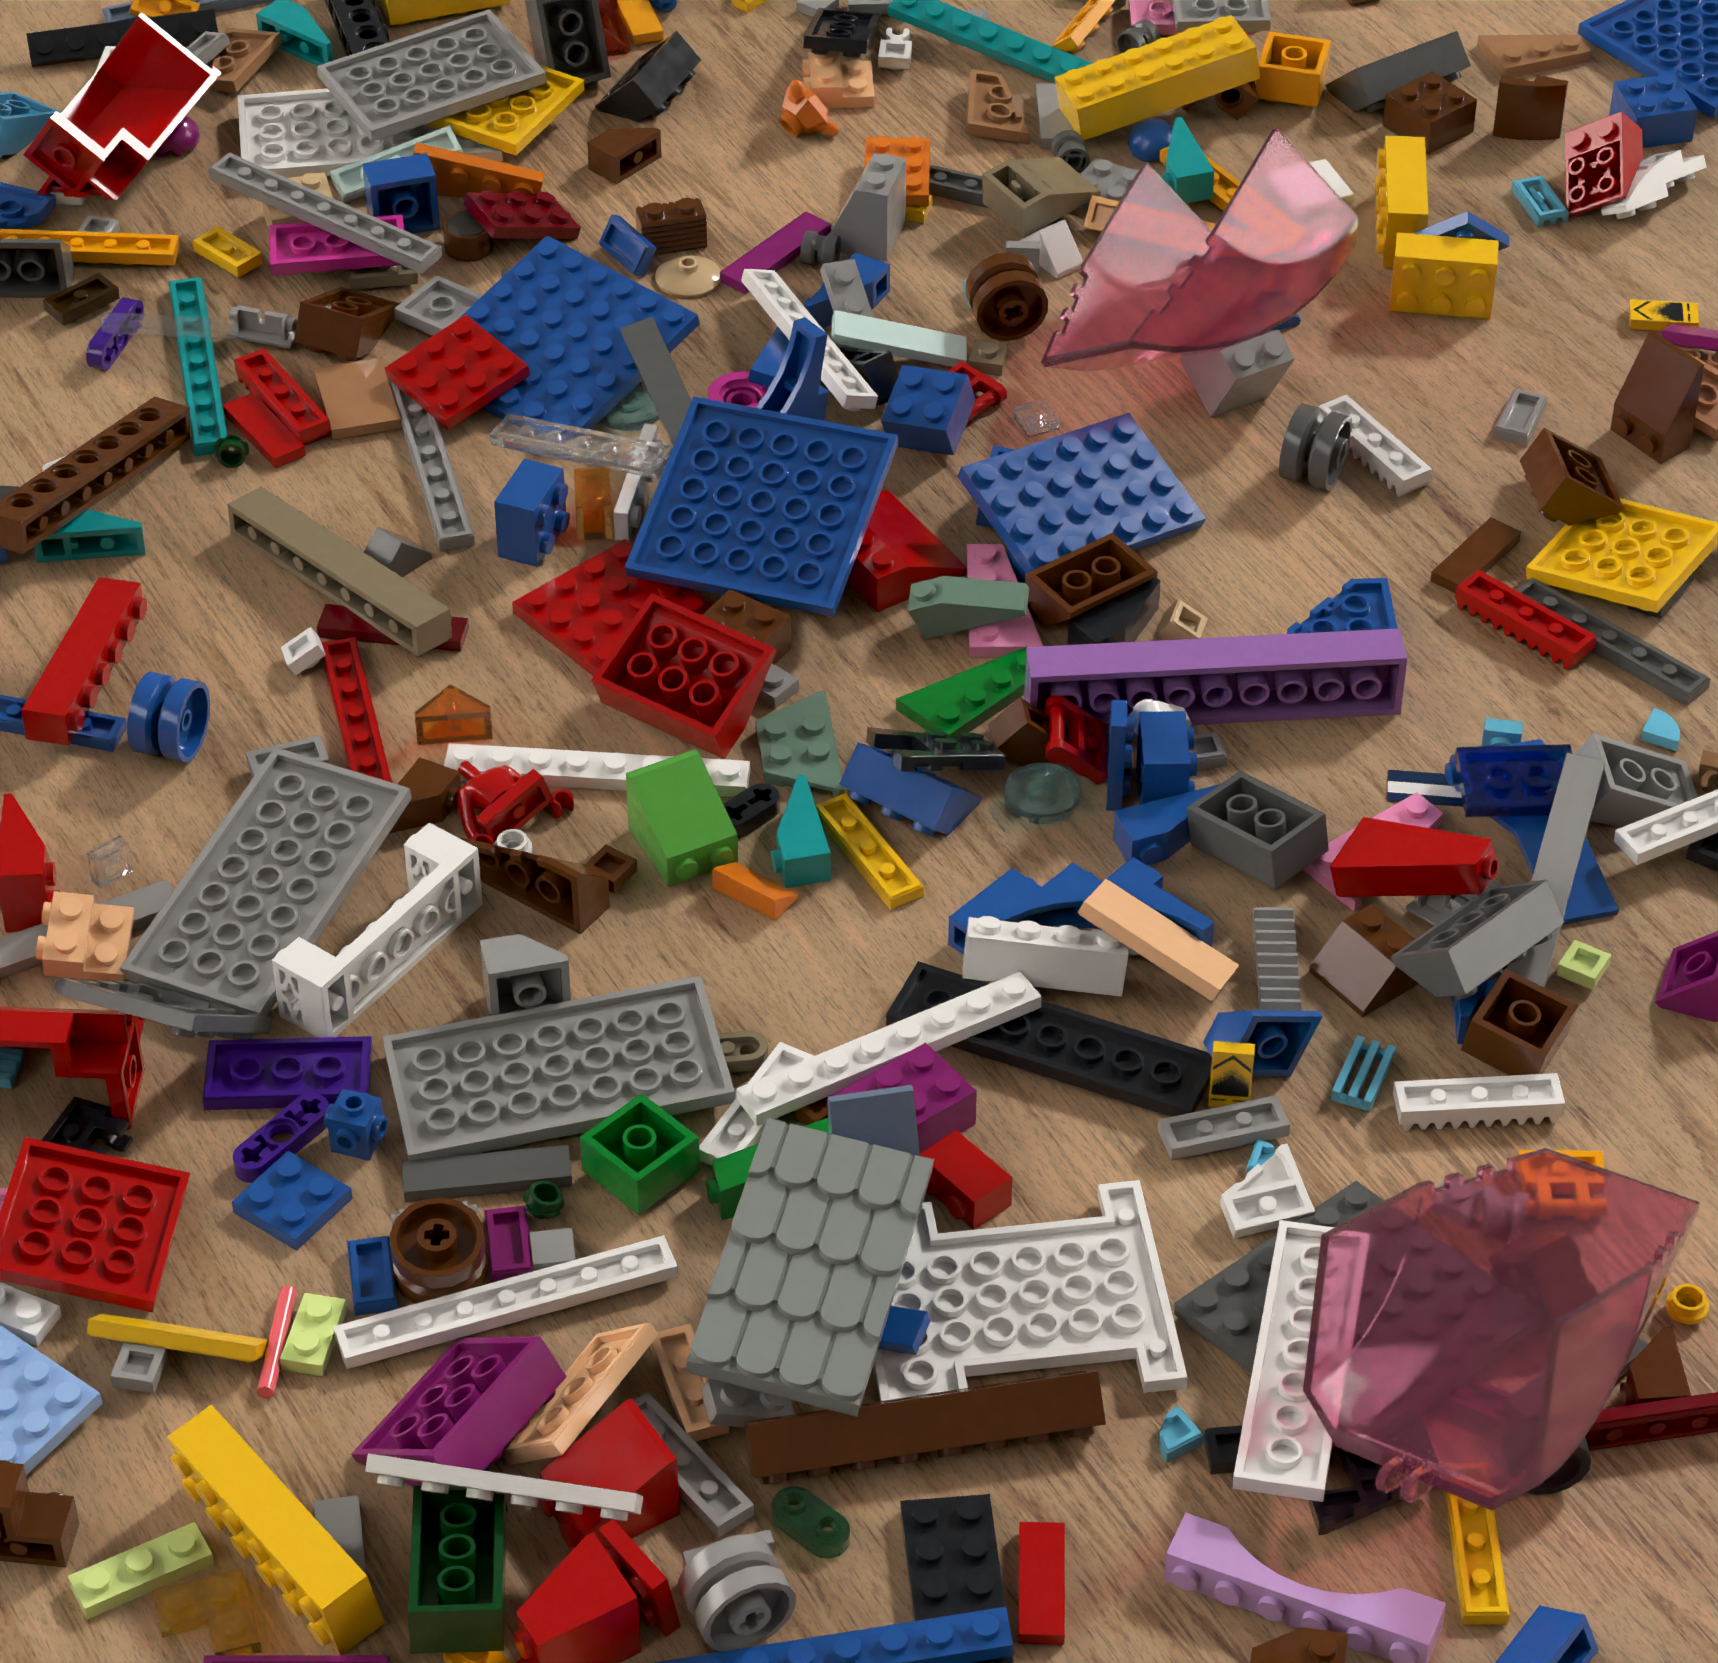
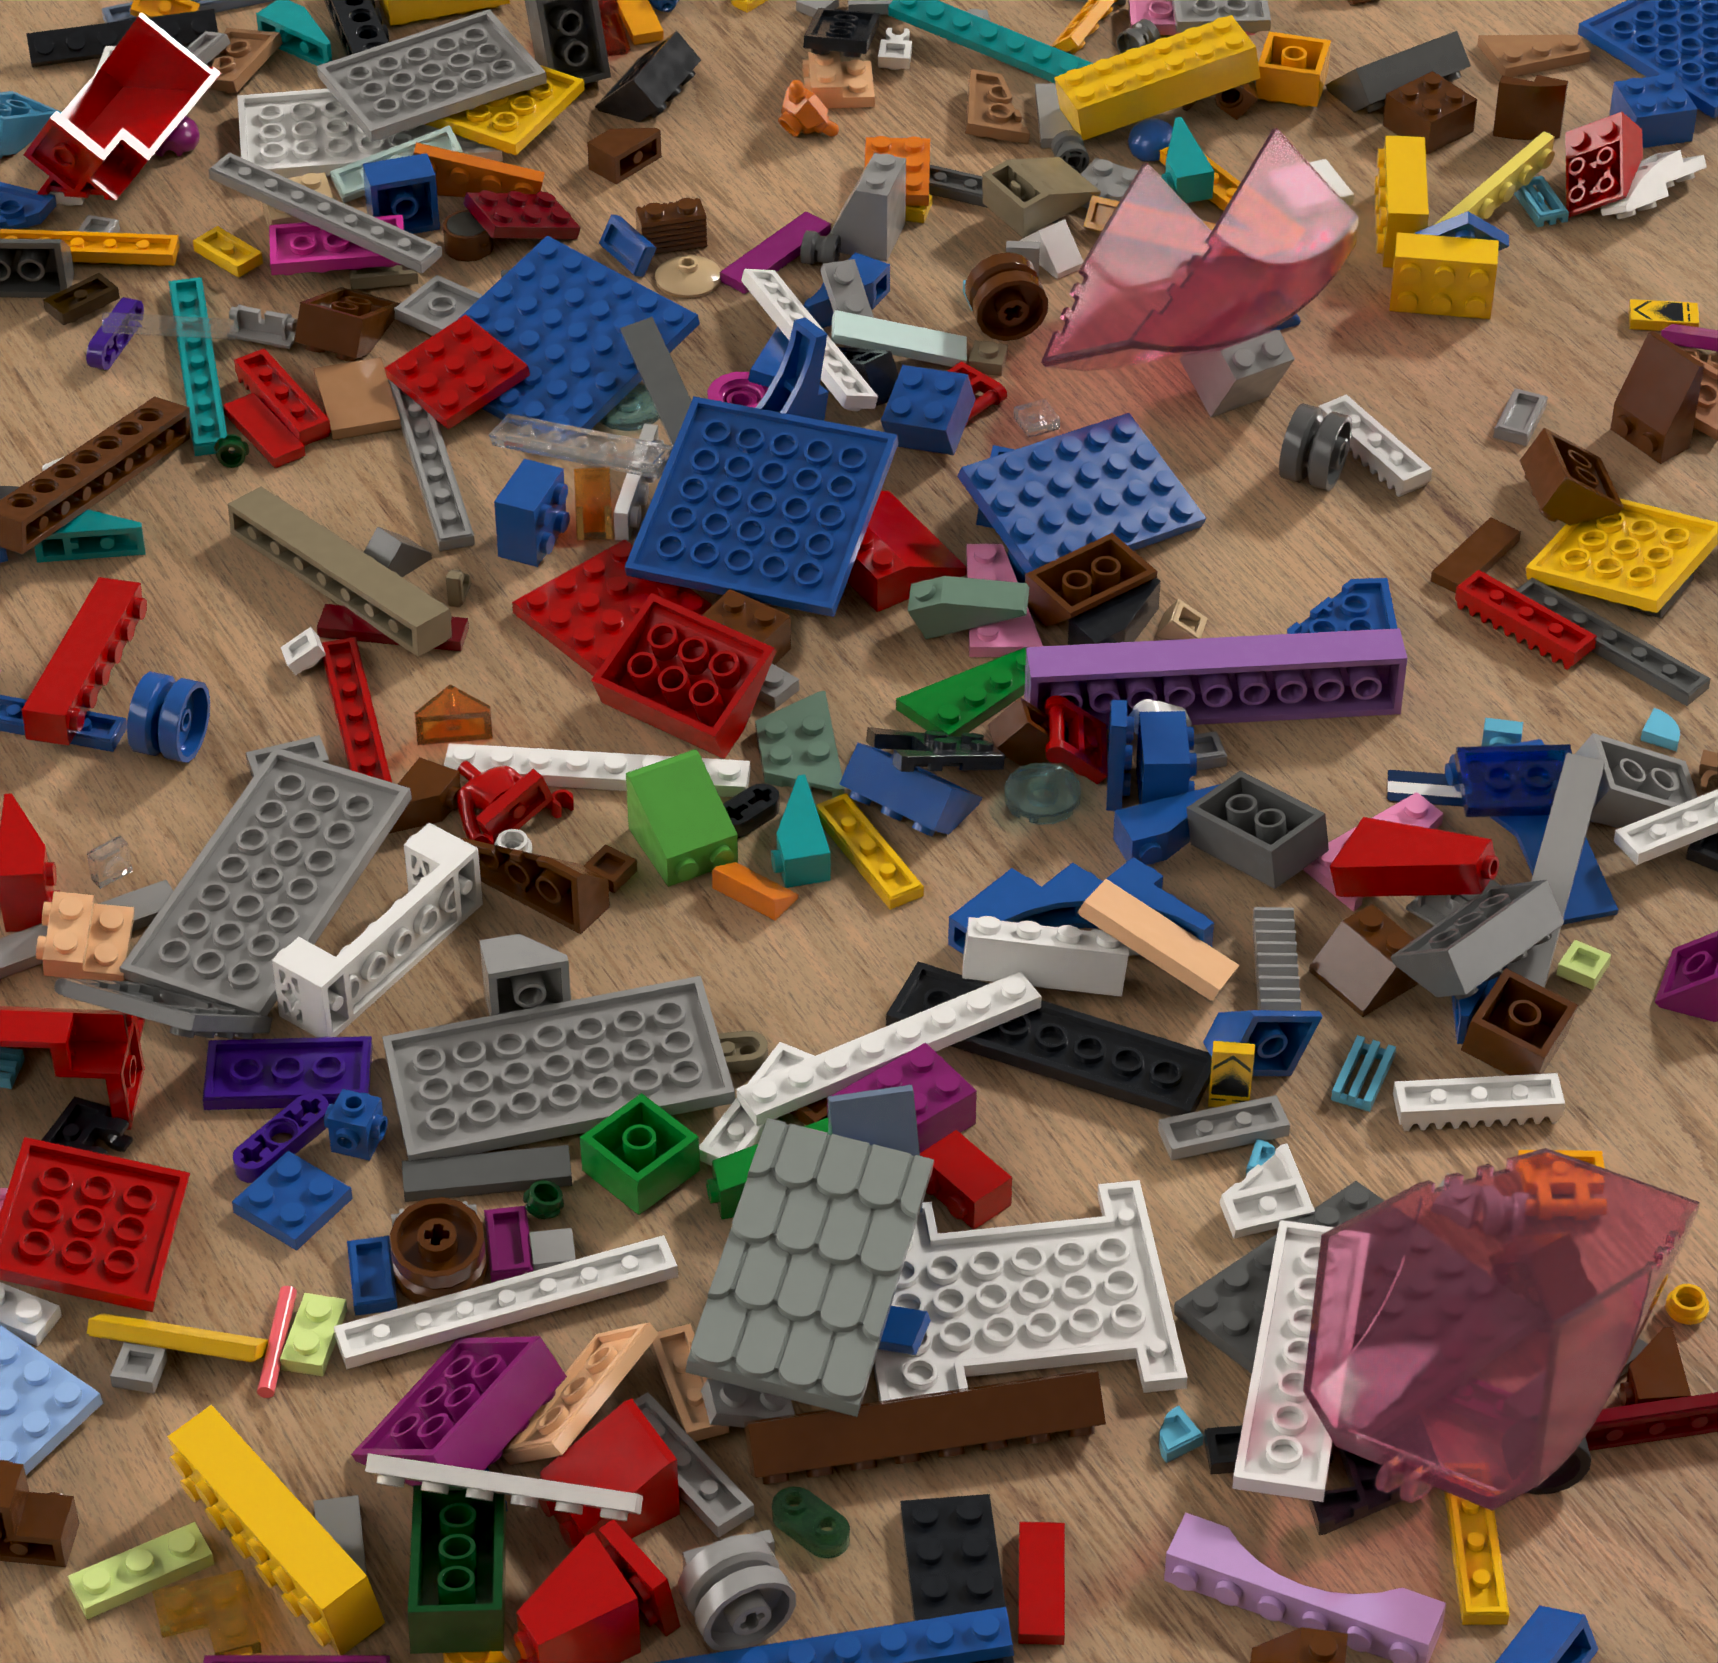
none -> dark tan tile [446,569,472,607]
none -> light yellow plate [1434,131,1555,225]

